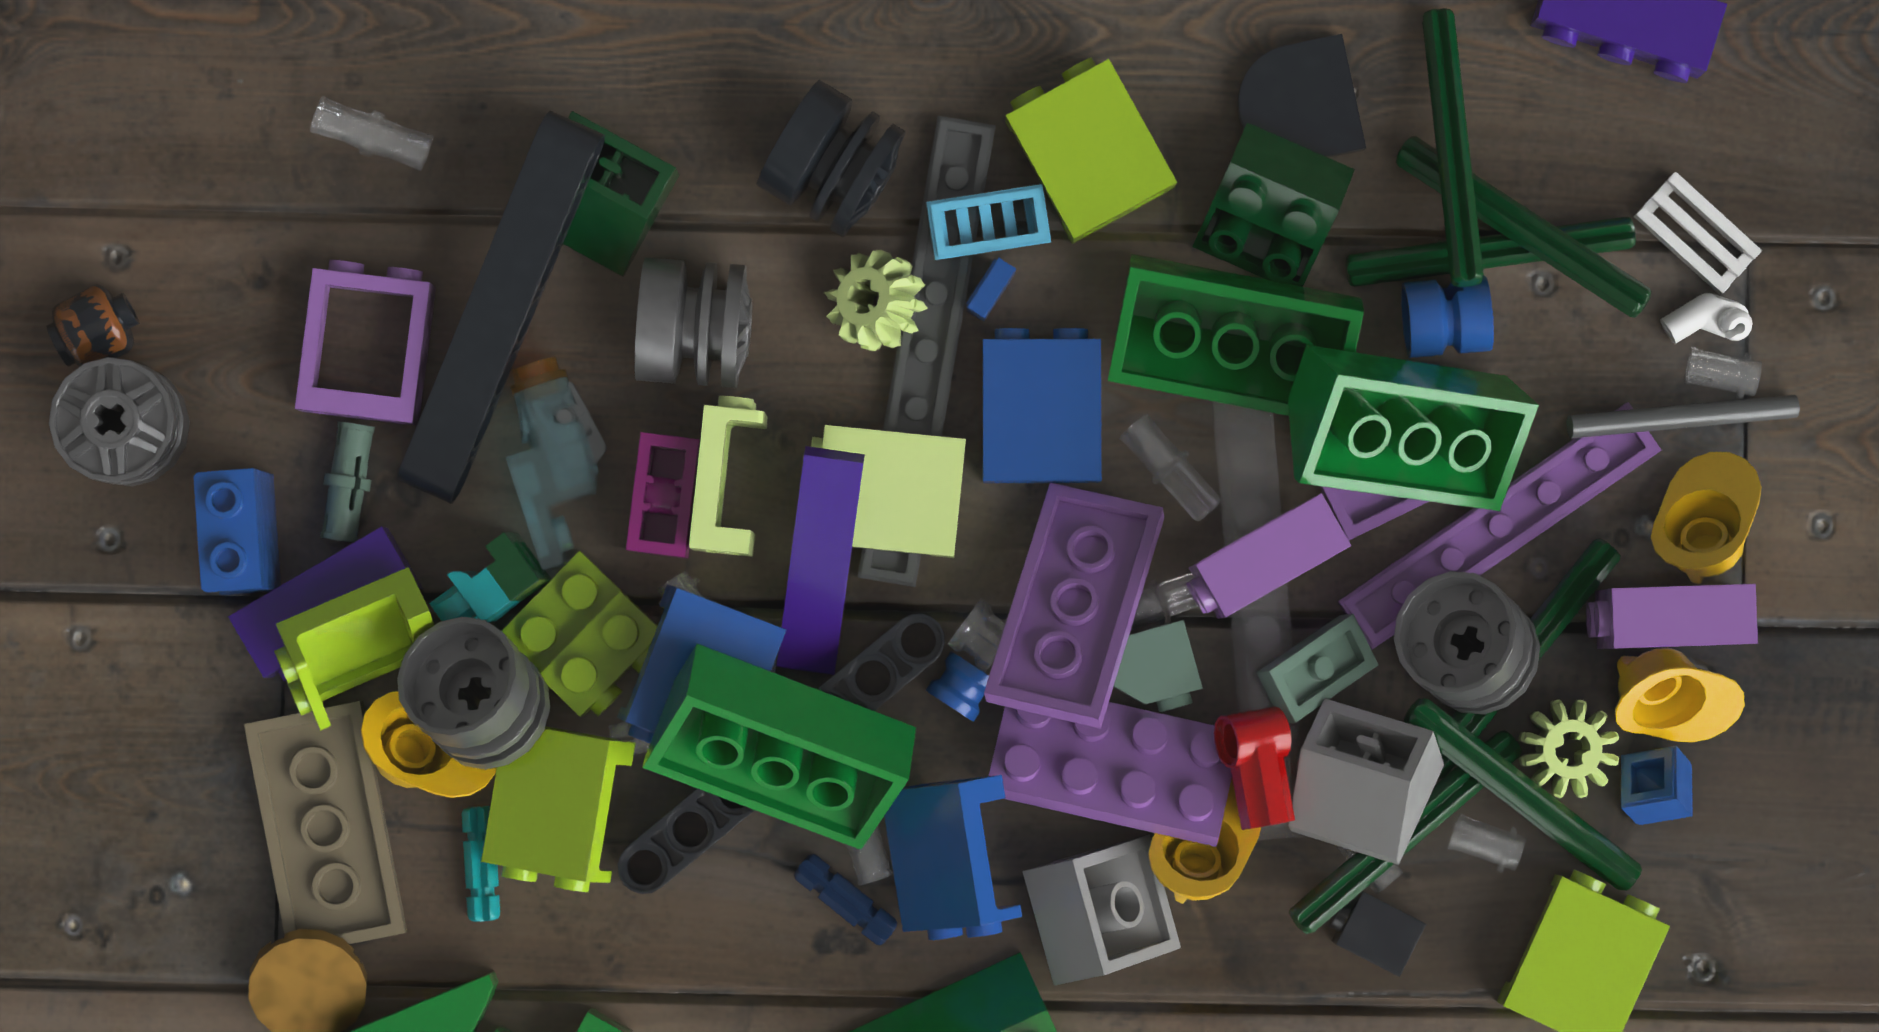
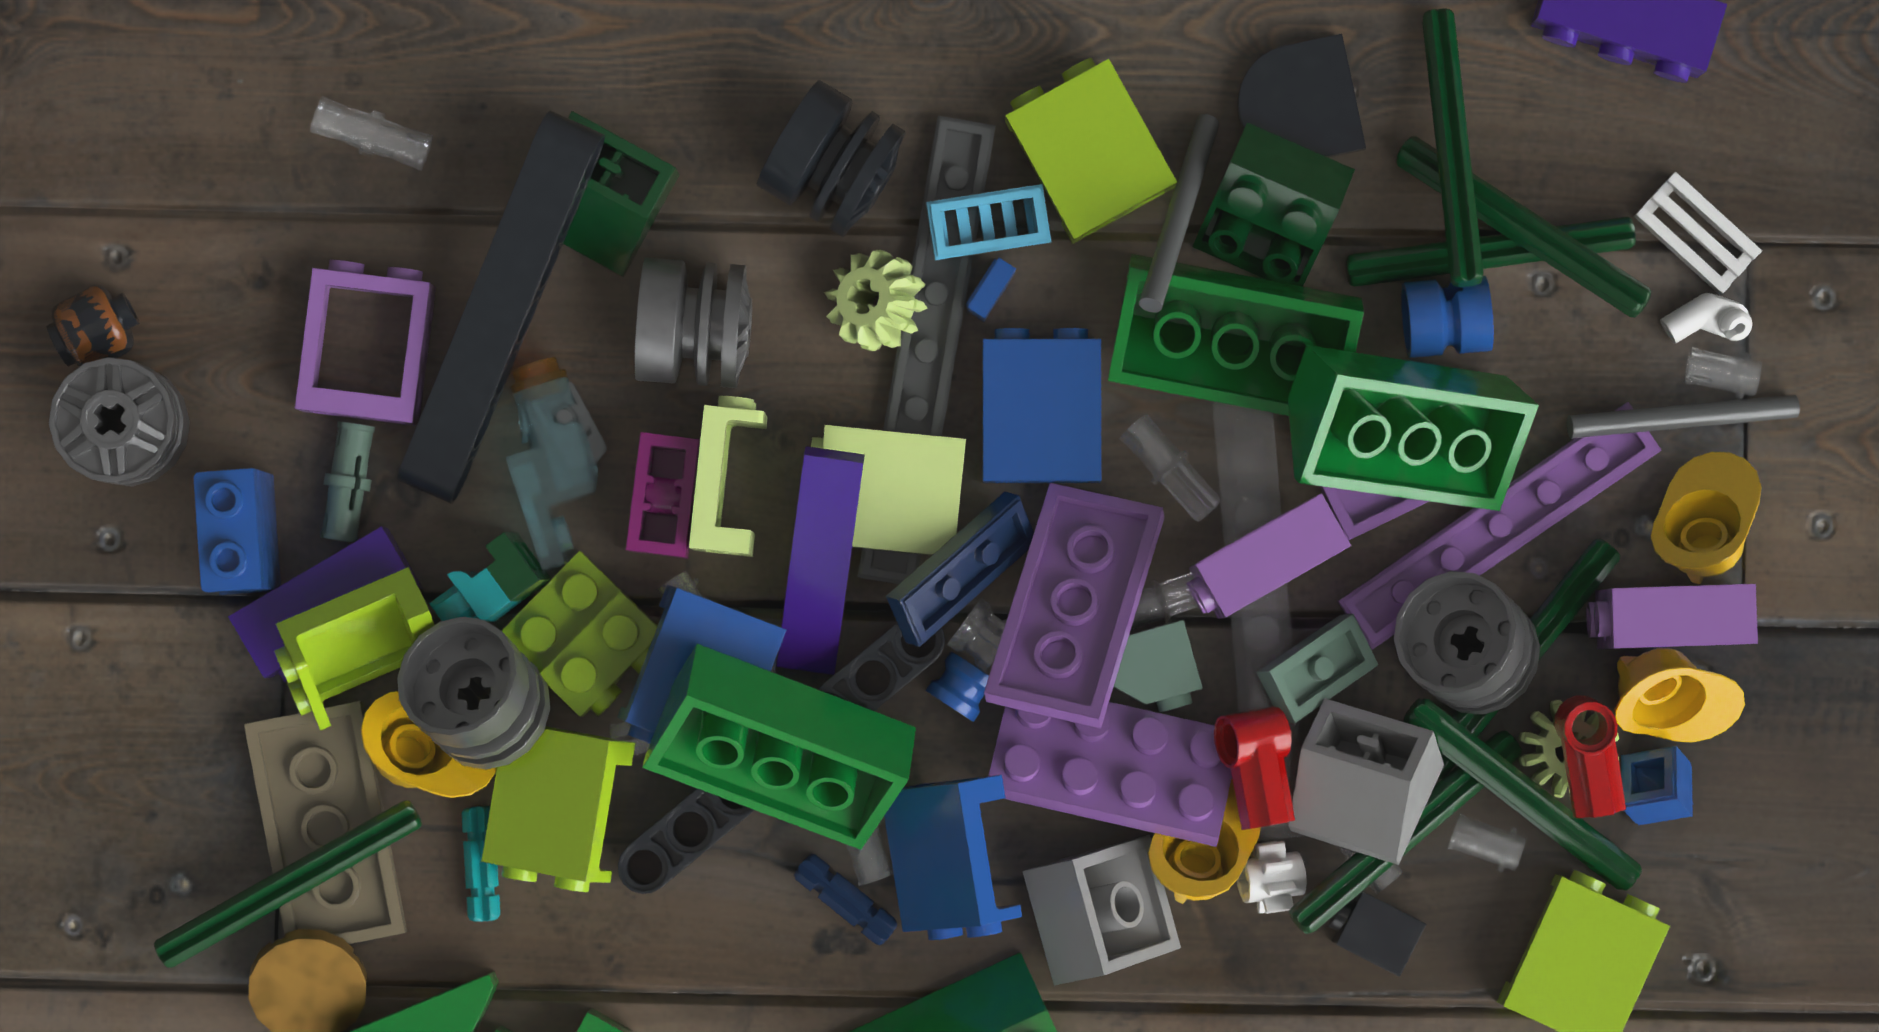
none -> dark green axle [154,800,422,968]
none -> dark blue tile [886,492,1034,647]
none -> dark grey bar [1139,114,1219,313]
none -> white gear [1237,841,1307,914]
none -> red piece [1554,695,1626,818]

